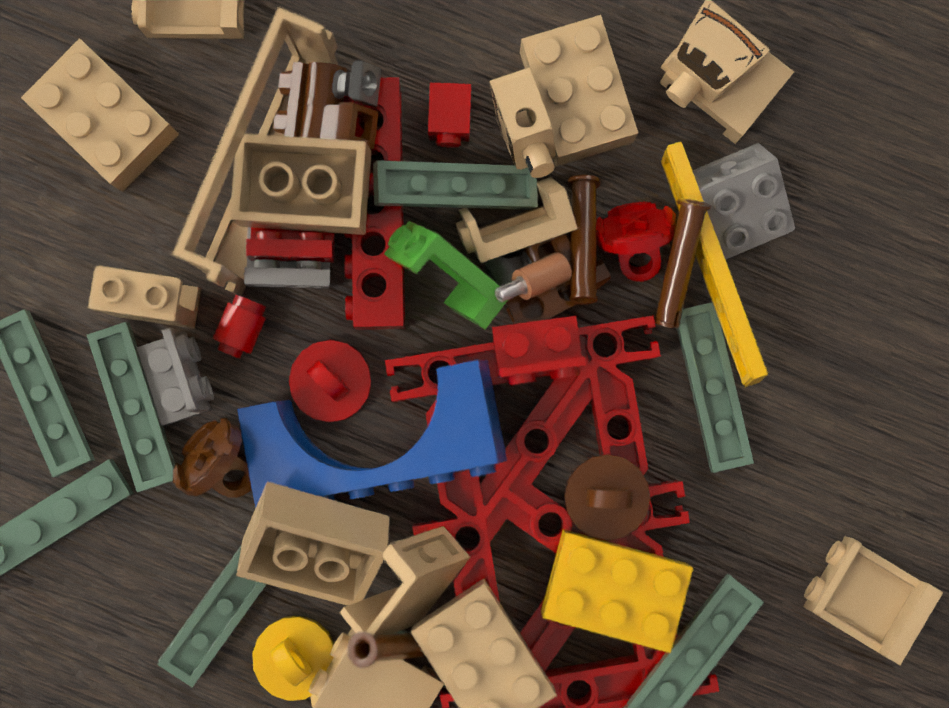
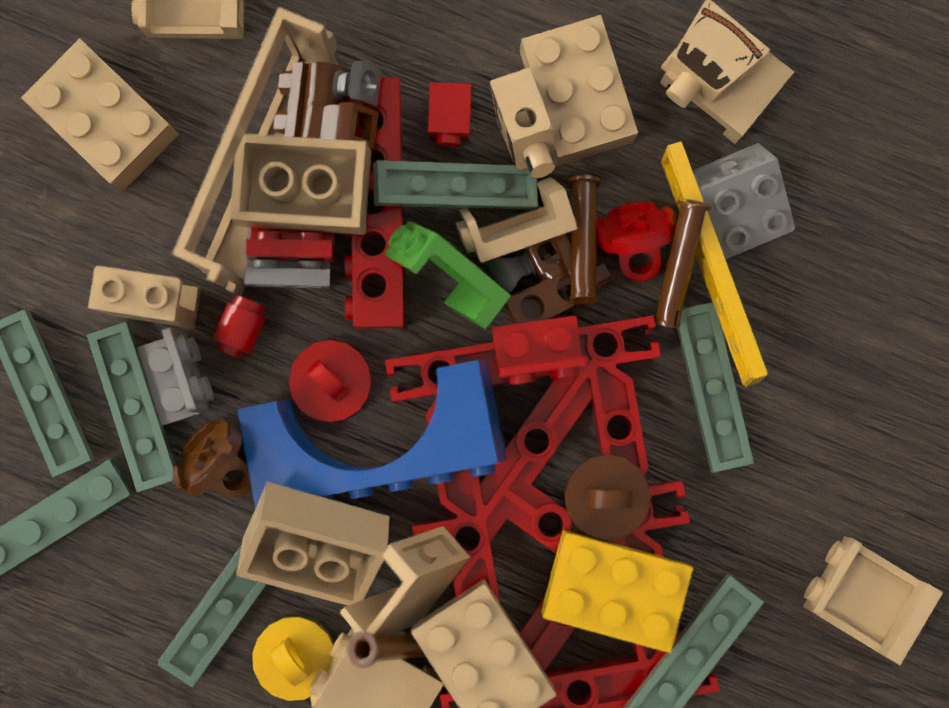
nougat piece [495,252,571,302] -> none

